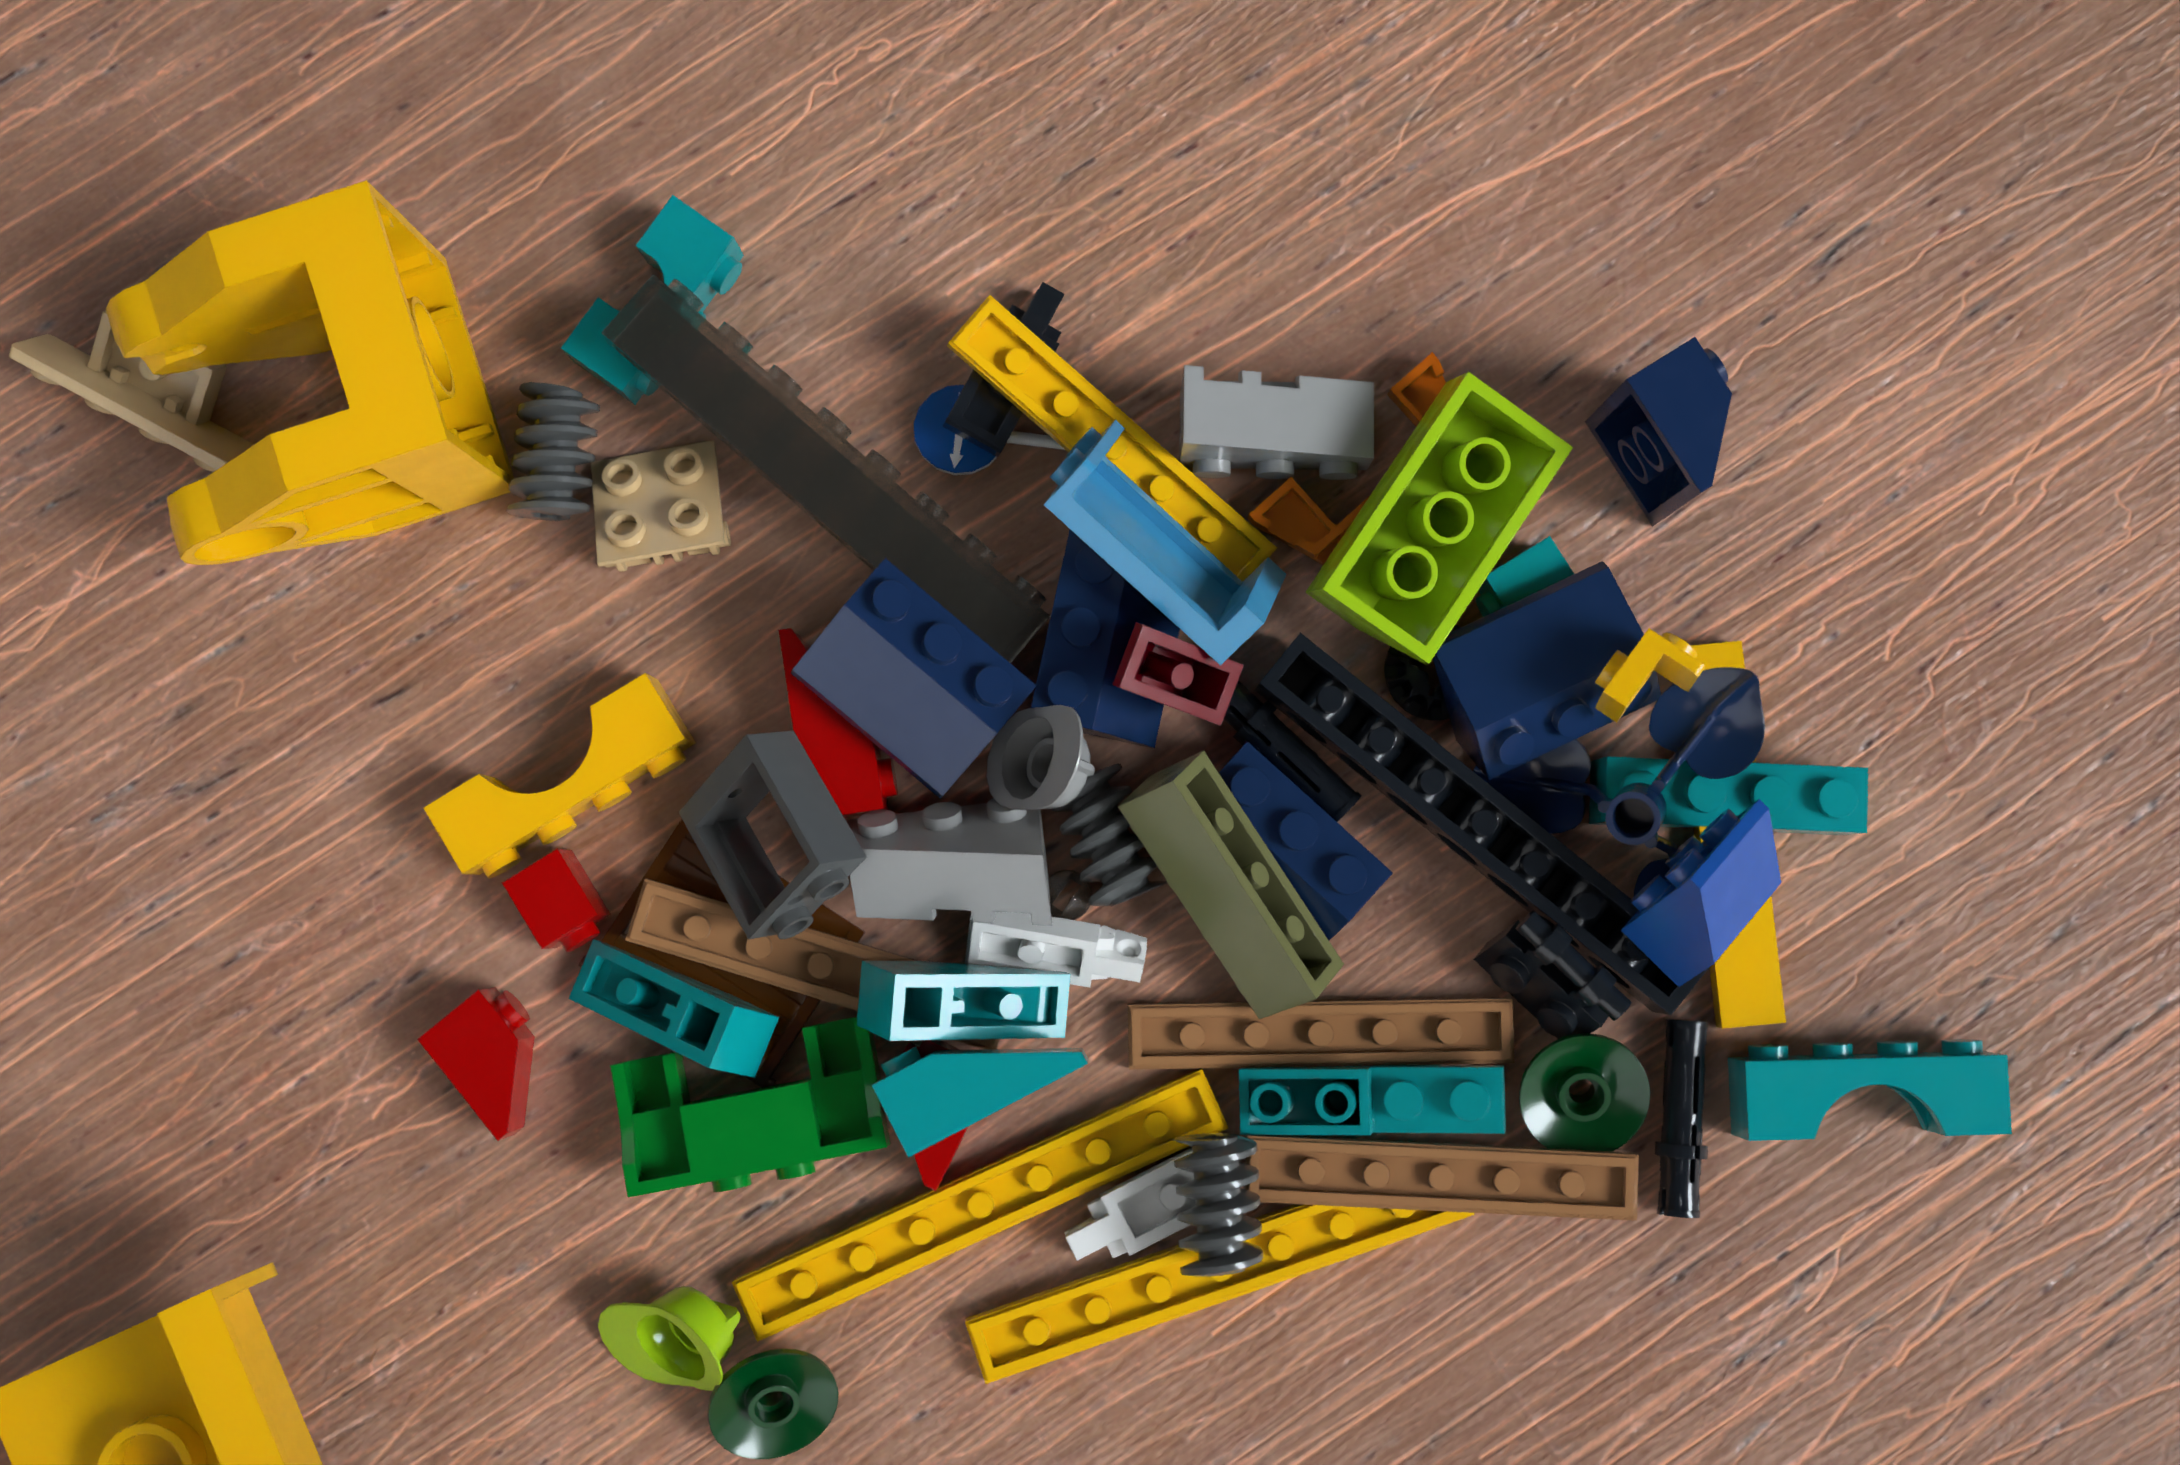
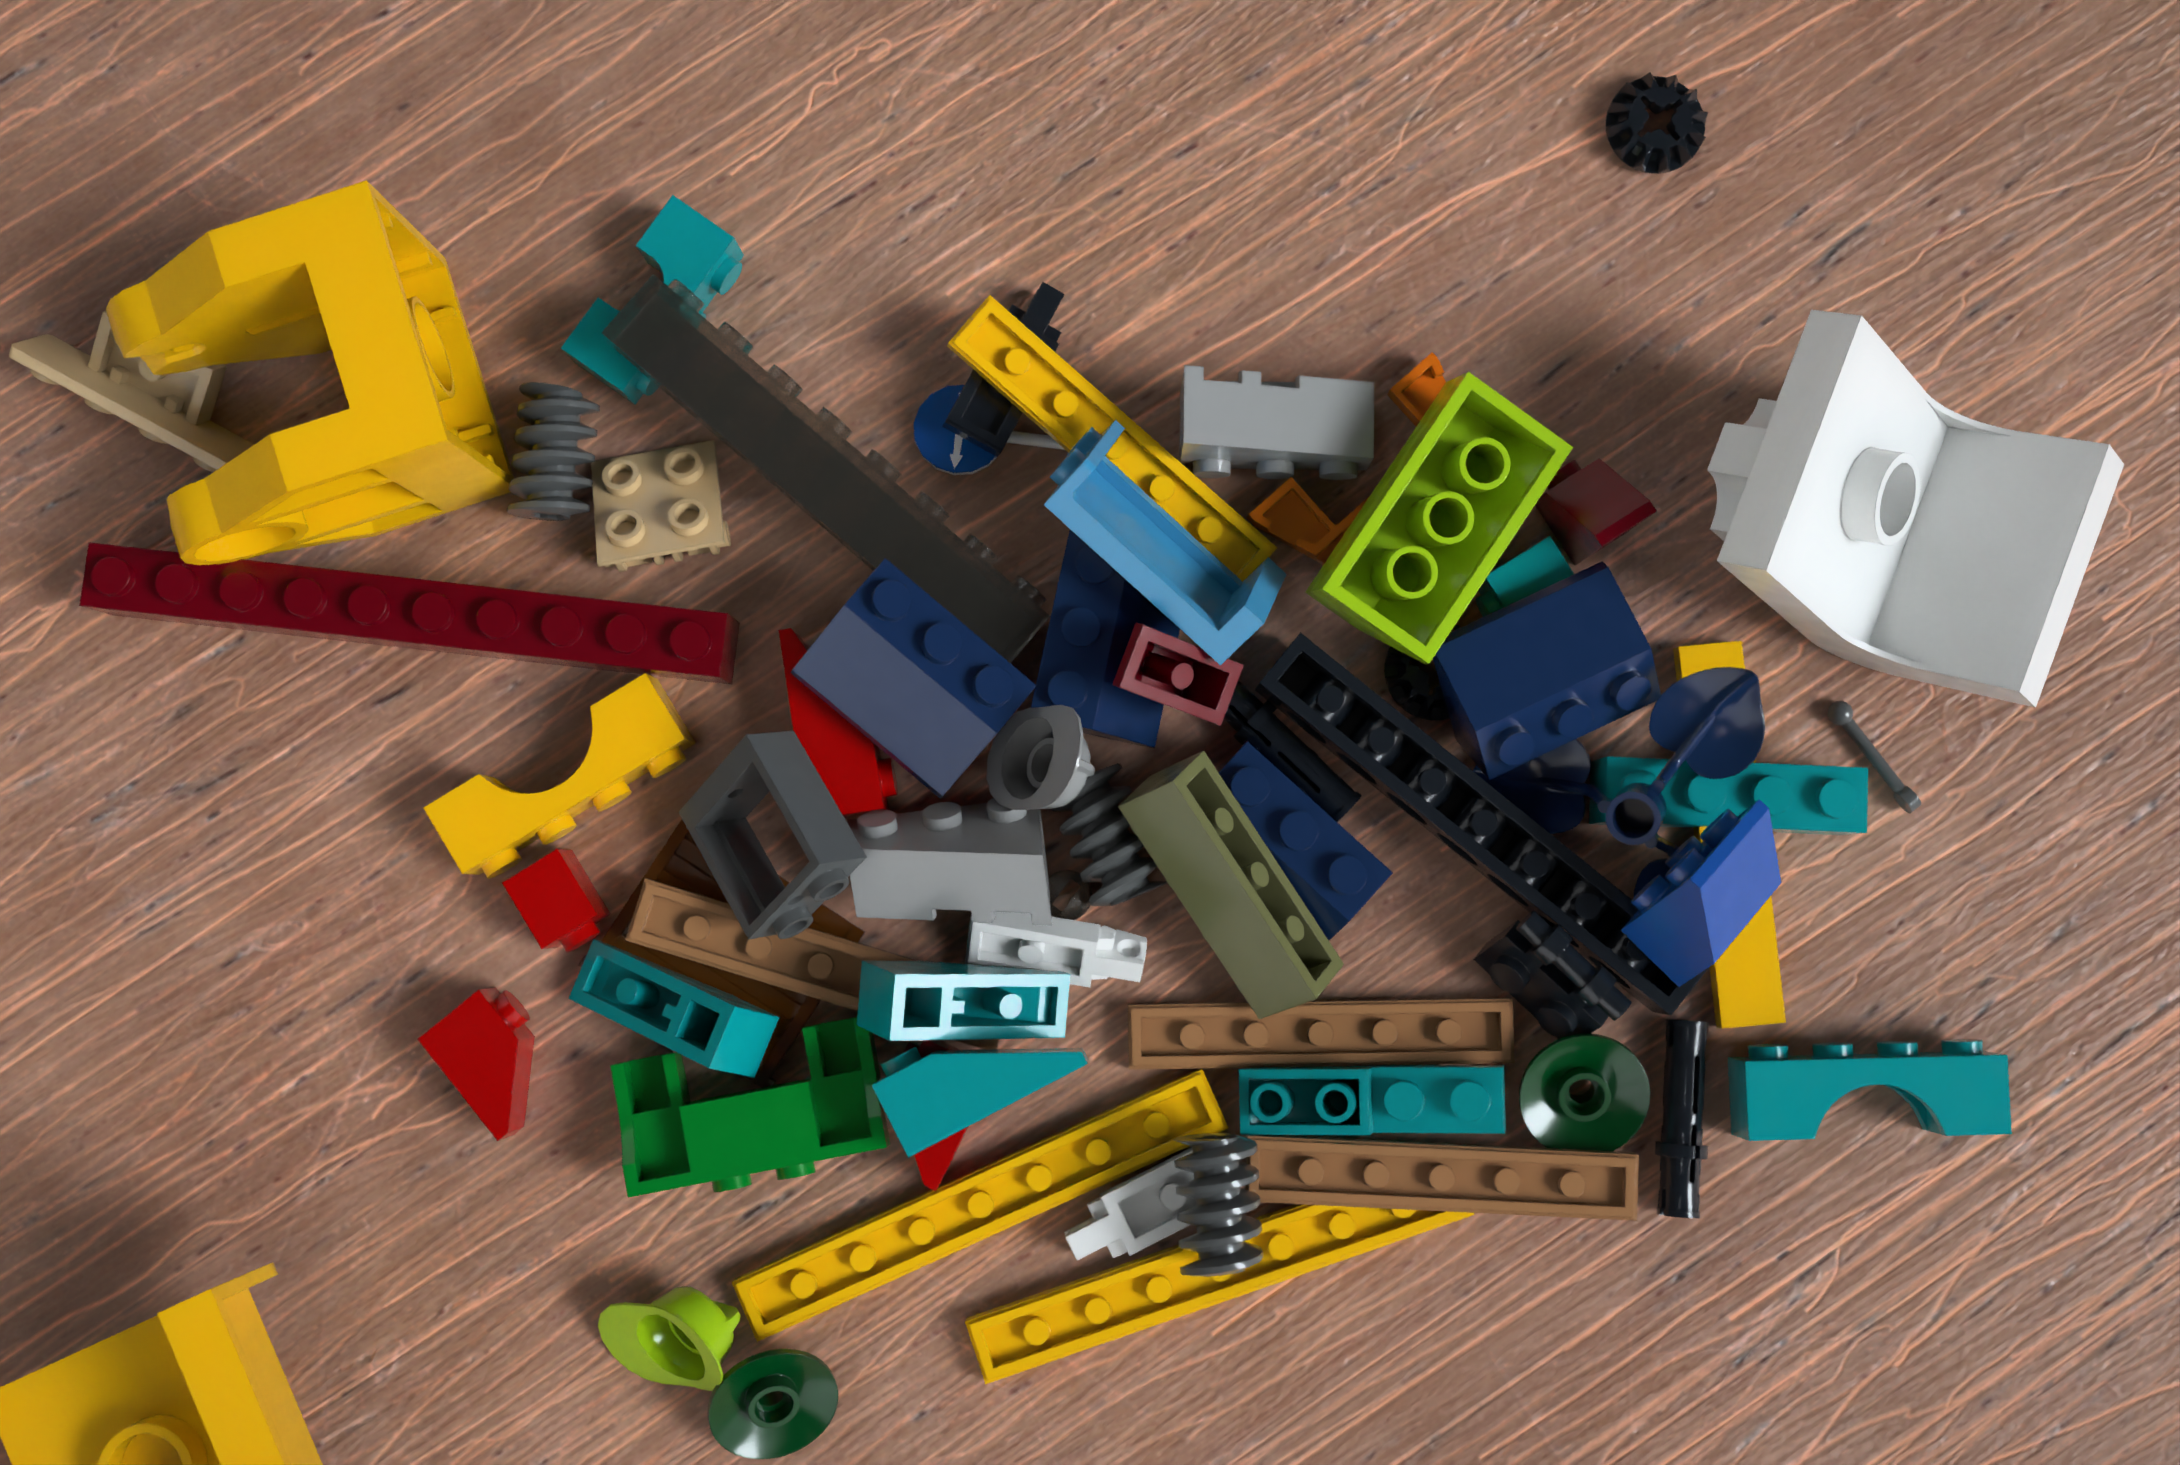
dark blue slope [1585,337,1732,526] -> none
yellow bracket [1595,628,1705,723] -> none
none -> dark red brick [79,542,740,685]
none -> dark red slope [1535,458,1657,566]
none -> black gear [1605,72,1708,174]
none -> white piece [1707,310,2124,708]
none -> dark grey hinge [1827,701,1921,813]

